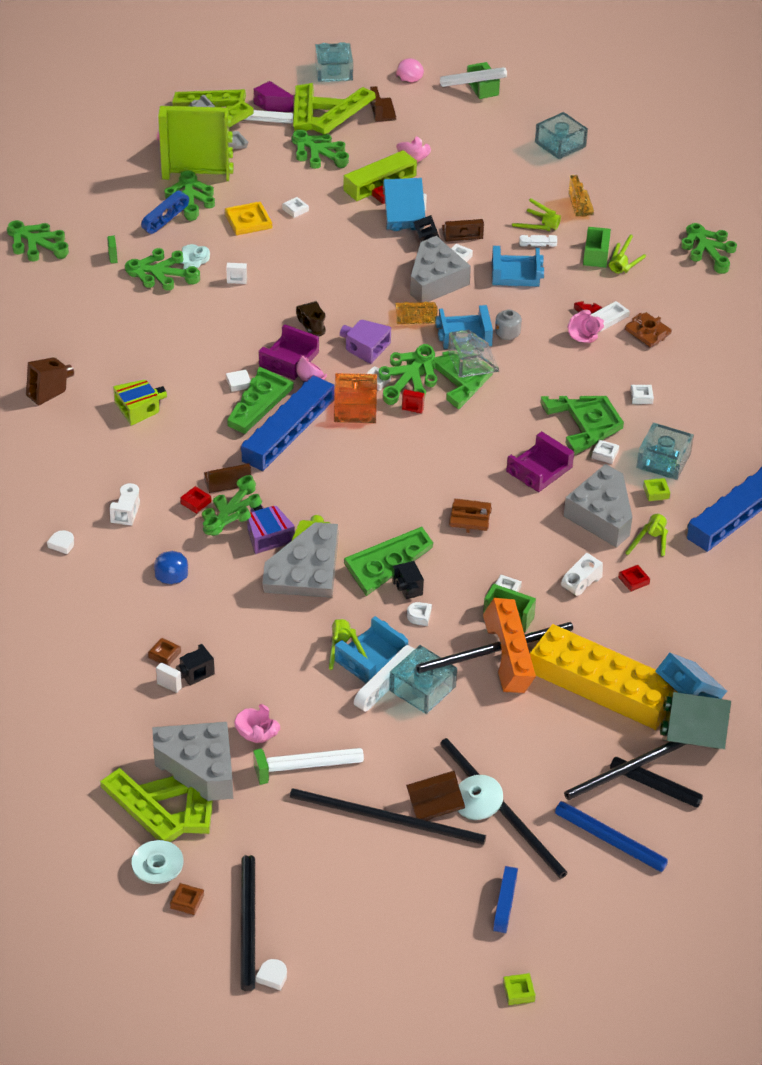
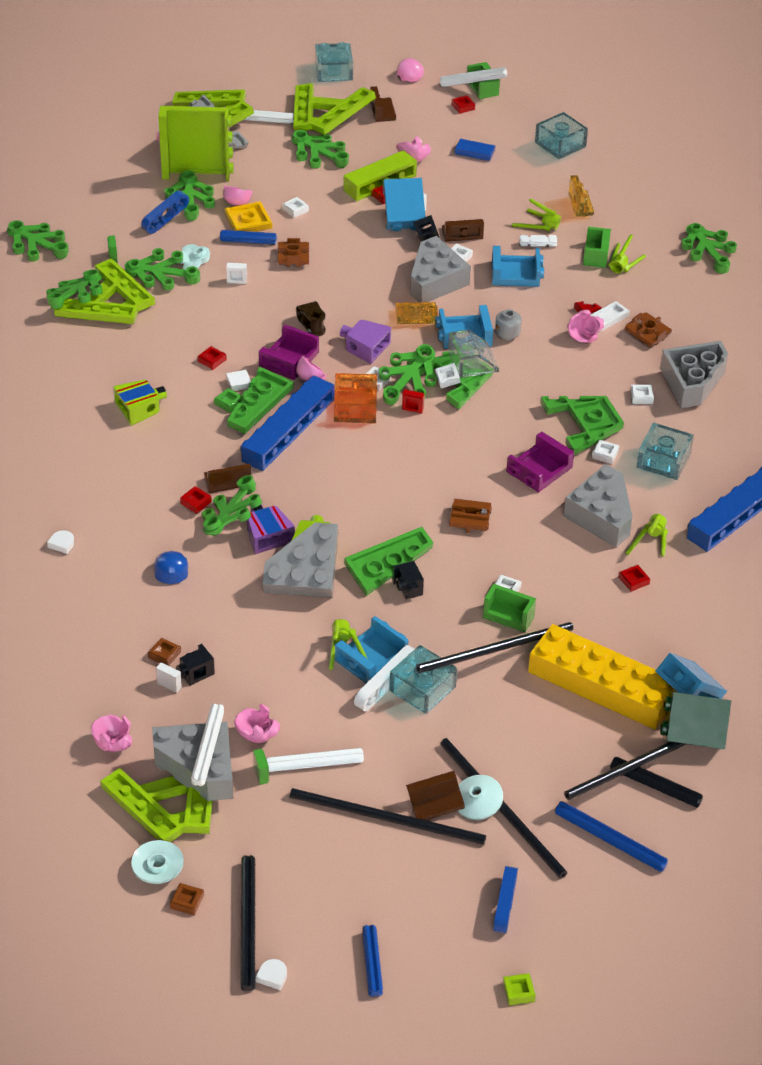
reddish brown torso [26,357,74,406] -> none
white leg [110,483,140,526] -> none
magenta slope [253,81,294,112] -> none
white tile [407,602,432,626] -> none
orange arch [483,598,536,693] -> none
white leg [561,553,603,596] -> none
lime plate [643,478,670,501] -> none
none -> bright green plant [46,269,103,309]
none -> lime plate [54,258,155,324]
none -> bright pink hair [91,714,132,752]
none -> white axle [191,703,224,786]
none -> red tile [197,346,227,370]
none -> bright green tile [214,388,242,413]
none -> blue axle [220,230,277,245]
none -> bright pink hair [223,185,252,206]
none -> dark orange piece [278,238,309,267]
none -> blue axle [362,925,383,997]
none -> white tile [435,363,461,389]
none -> red tile [451,95,476,114]
none -> blue tile [455,138,495,161]
none -> light grey brick [660,341,728,408]

